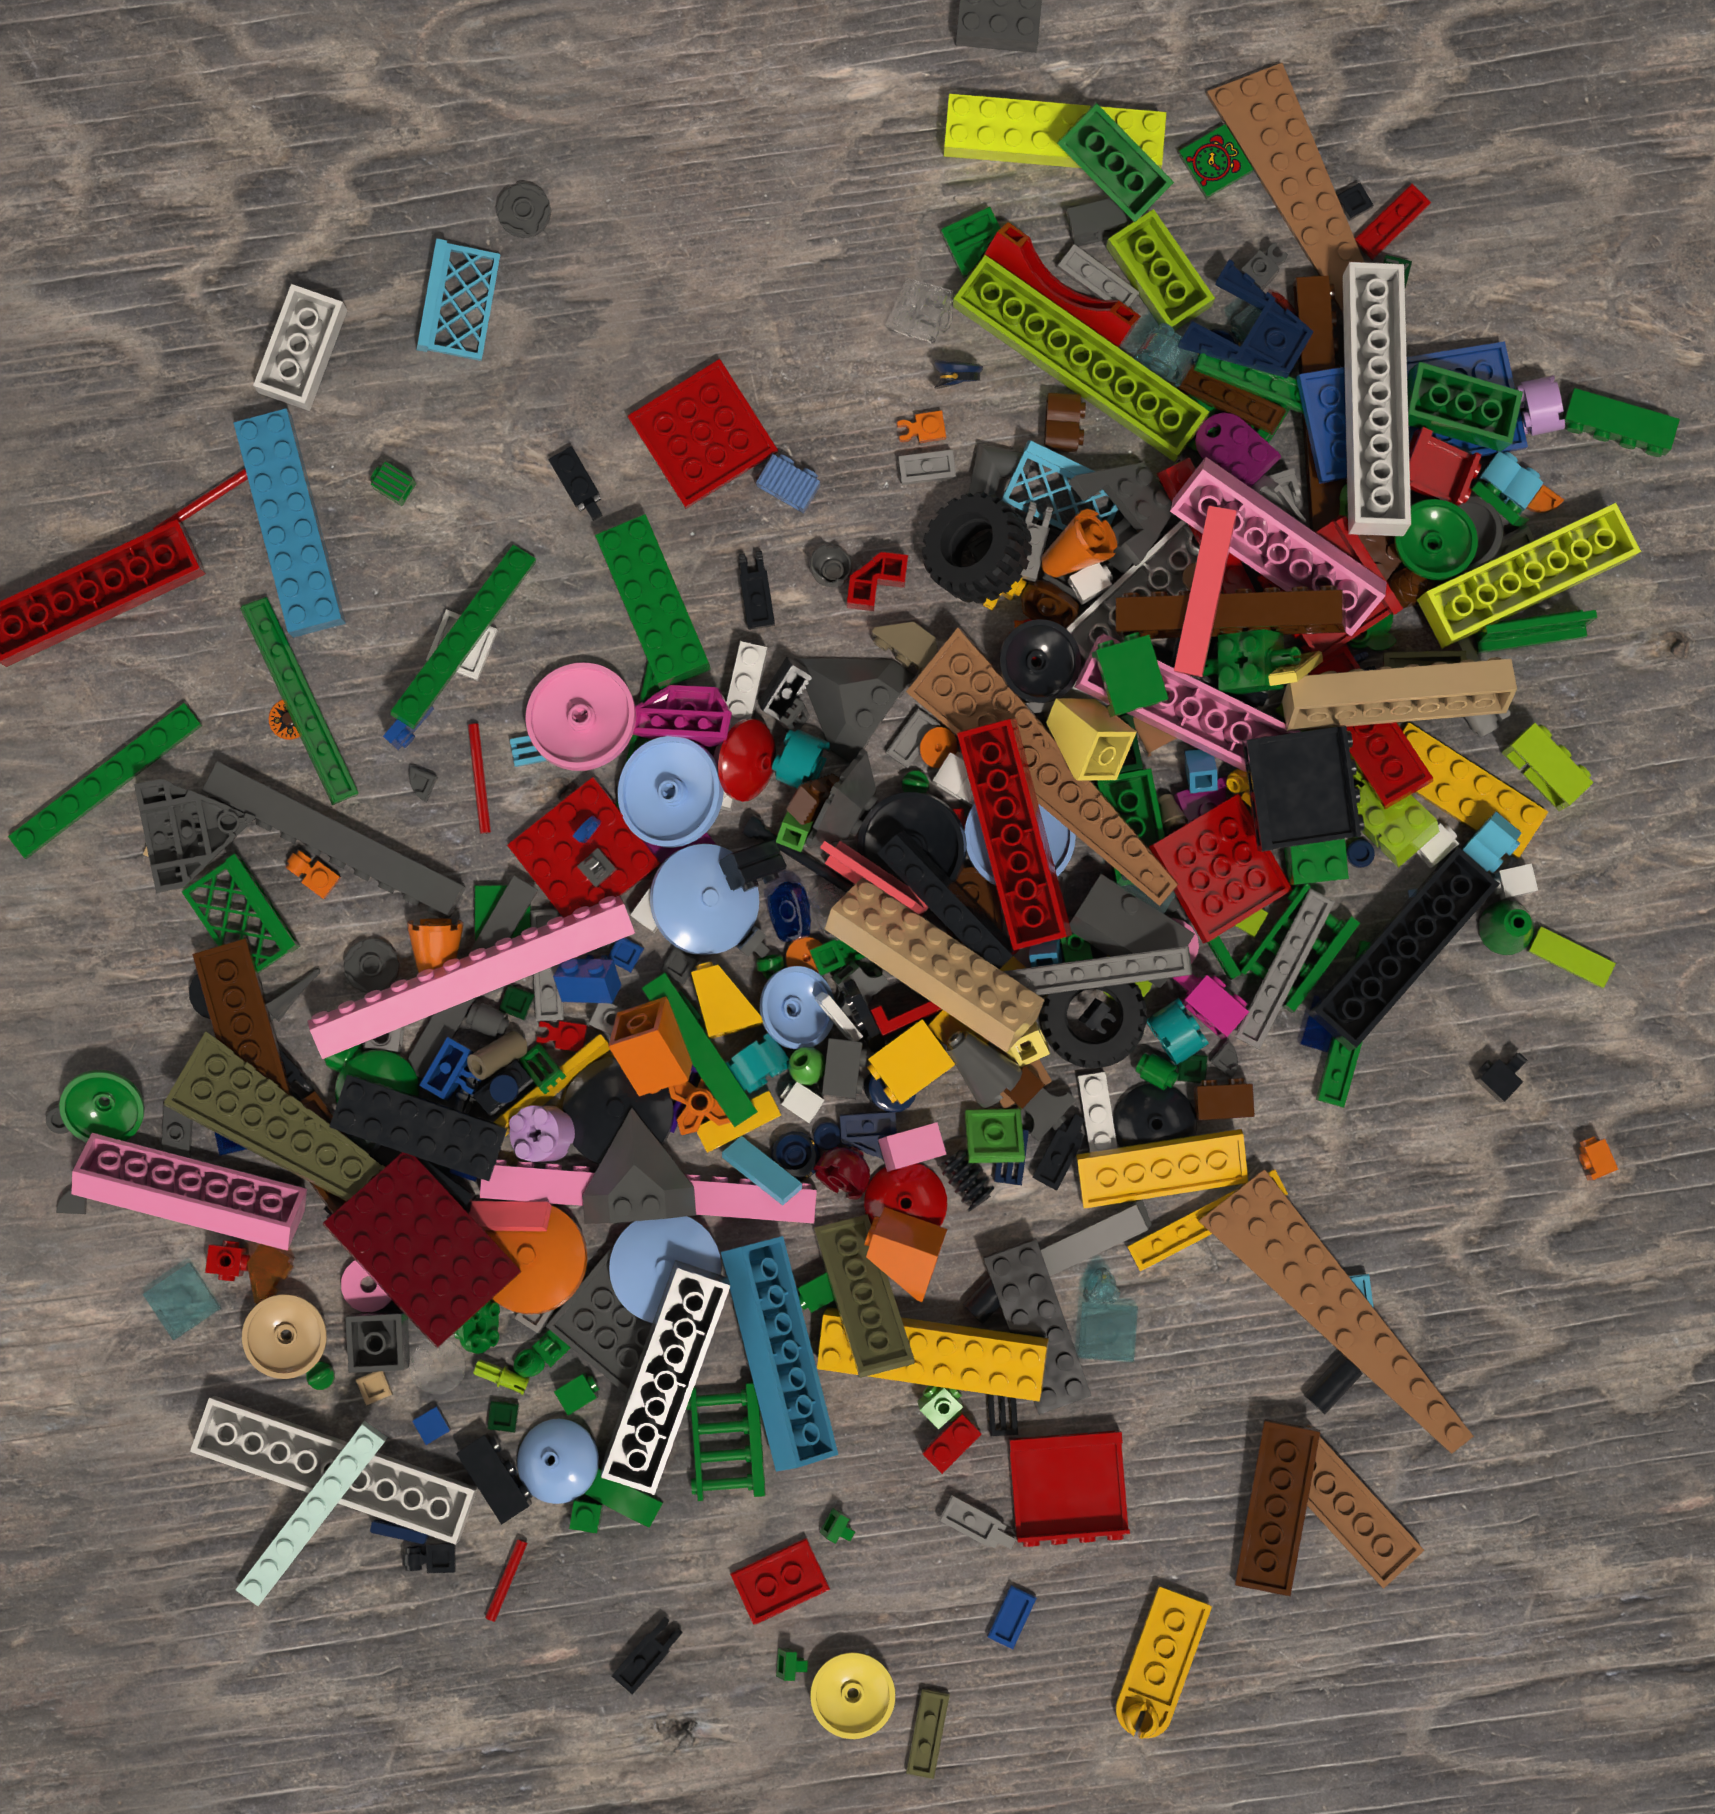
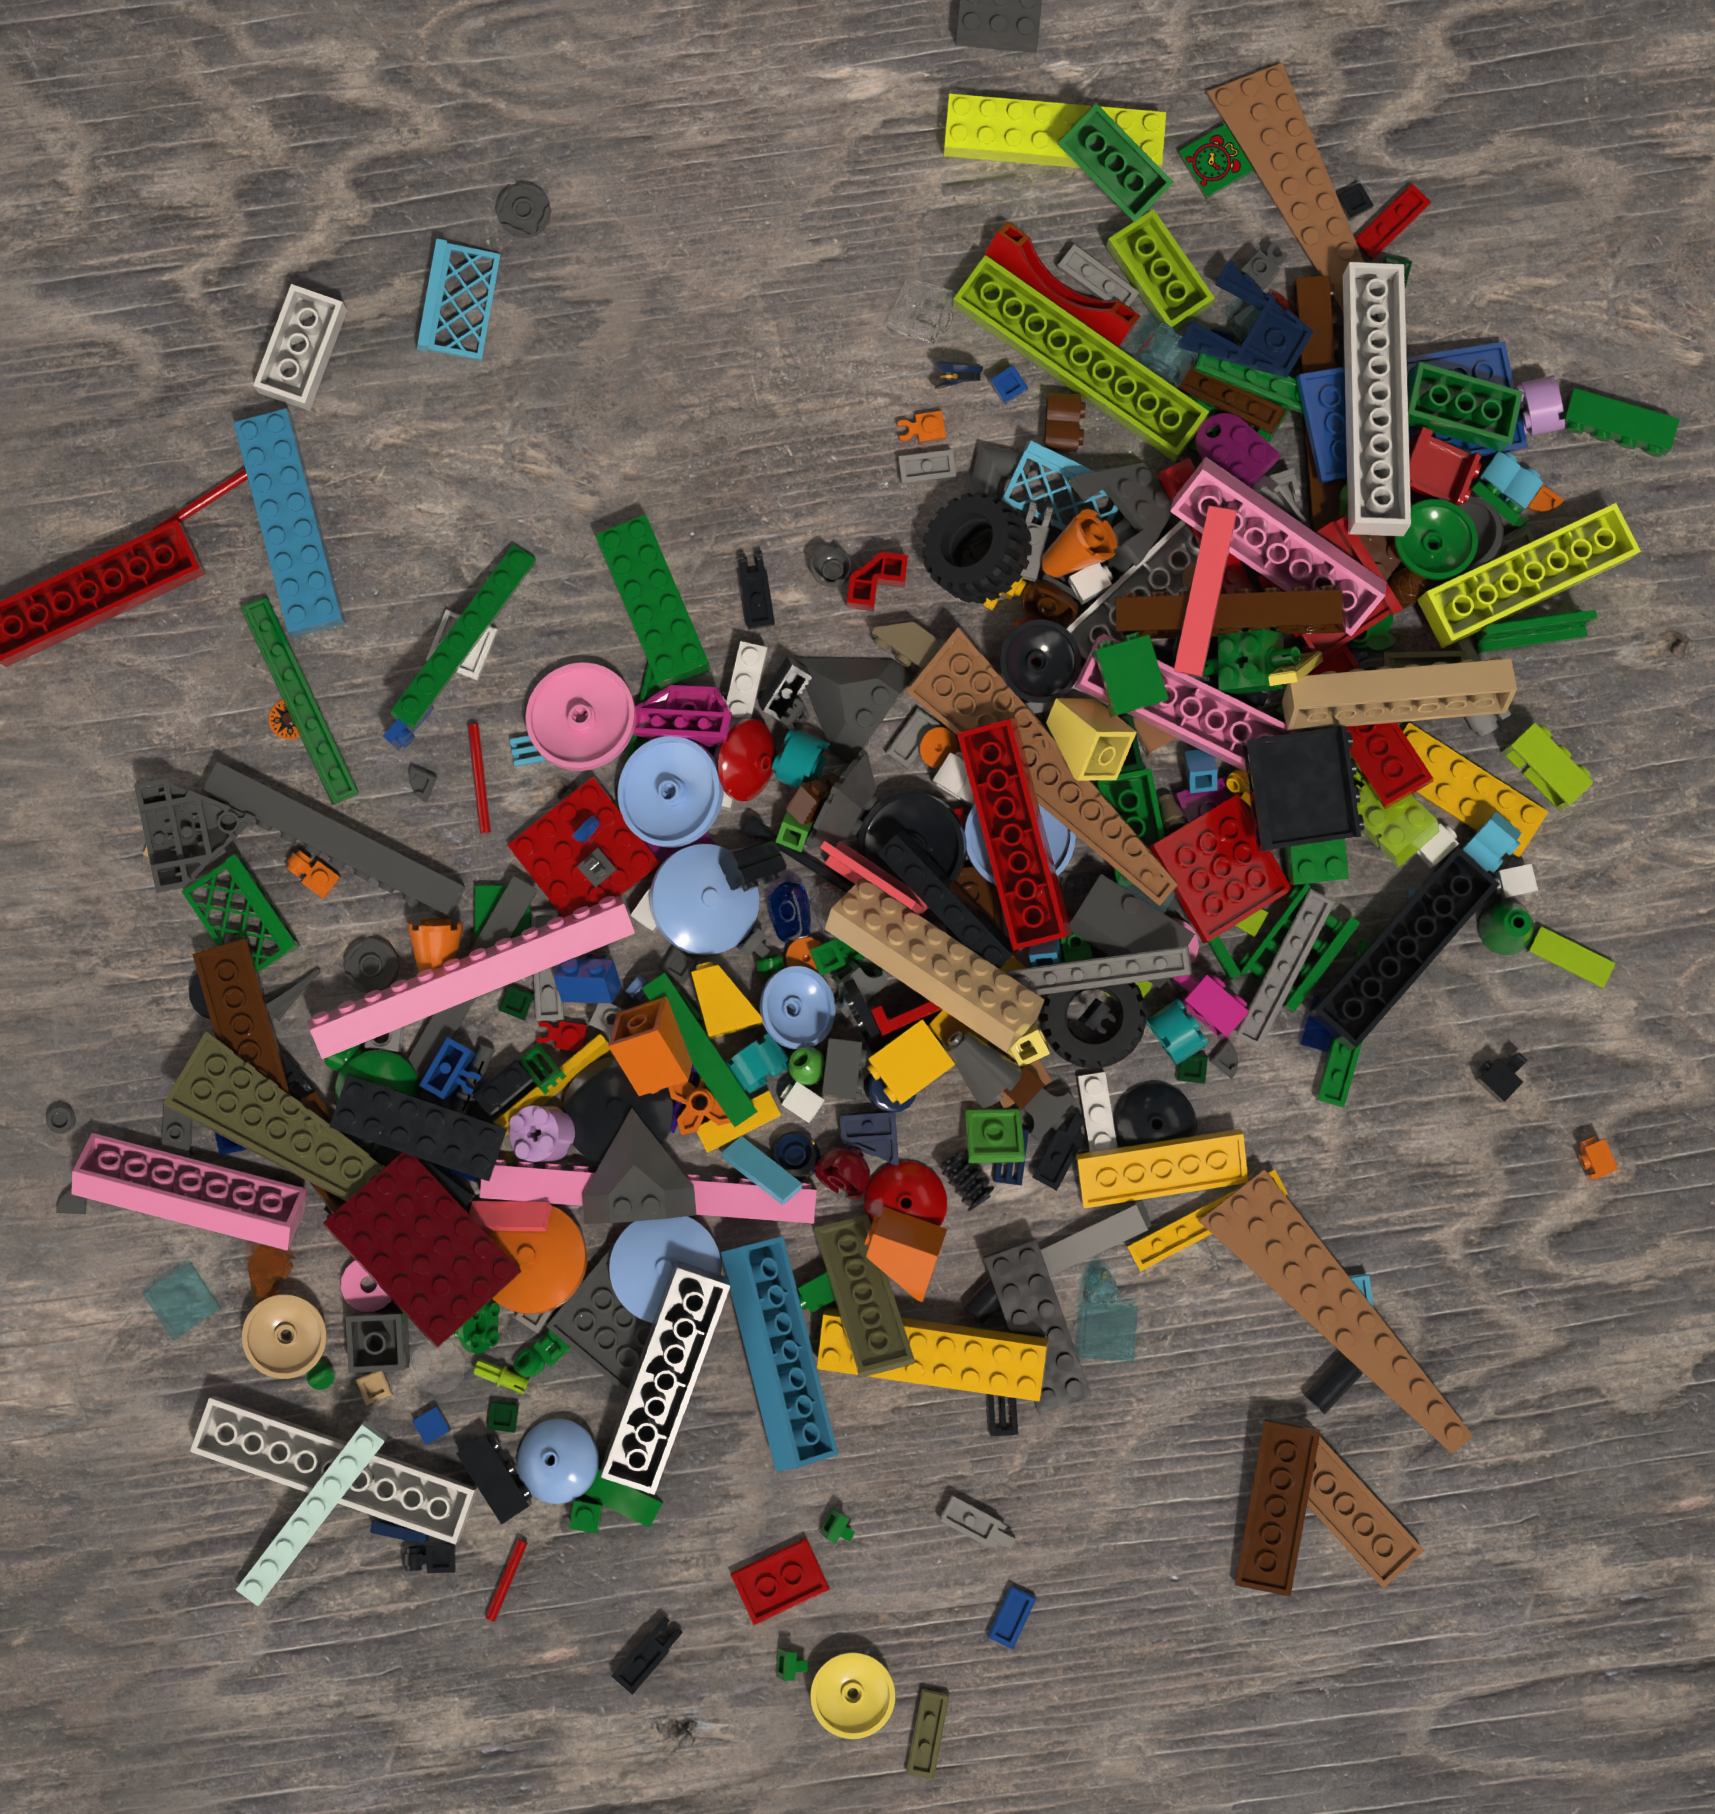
green plate [8,703,203,859] -> none
green dish [59,1070,145,1143] -> none
red brick [205,1240,250,1281] -> none
green brick [371,462,416,506] -> none
dark grey brick [466,1003,509,1039] -> none
dark tan brick [467,1031,527,1080] -> none
dark blue tile [490,1075,519,1103] -> none
black hinge [548,446,603,521] -> none
green brick [554,1373,600,1415] -> none
blue tile [608,938,644,973] -> none
red plate [627,359,778,509] -> none
green fence [686,1382,766,1501] -> none
medium blue brick [756,454,820,514] -> none
dark blue tile [814,1122,841,1150] -> none
white tile [815,992,863,1042] -> none
bright pink panel [878,1123,947,1172] -> none
green tile [902,771,929,793] -> none
brick [917,1385,963,1429] -> none
red brick [922,1412,982,1474] -> none
green wing [941,207,1001,278] -> none
red panel [1009,1430,1130,1547] -> none
dark grey hinge [1067,198,1127,247] -> none
yellow plate [1115,1585,1212,1739] -> none
green brick [1135,1053,1179,1090] -> none
reddish brown brick [1194,1078,1255,1120] -> none
dark blue tile [1346,840,1375,868] -> none
none -> medium blue plate [625,975,648,1000]
none -> blue tile [990,365,1028,404]

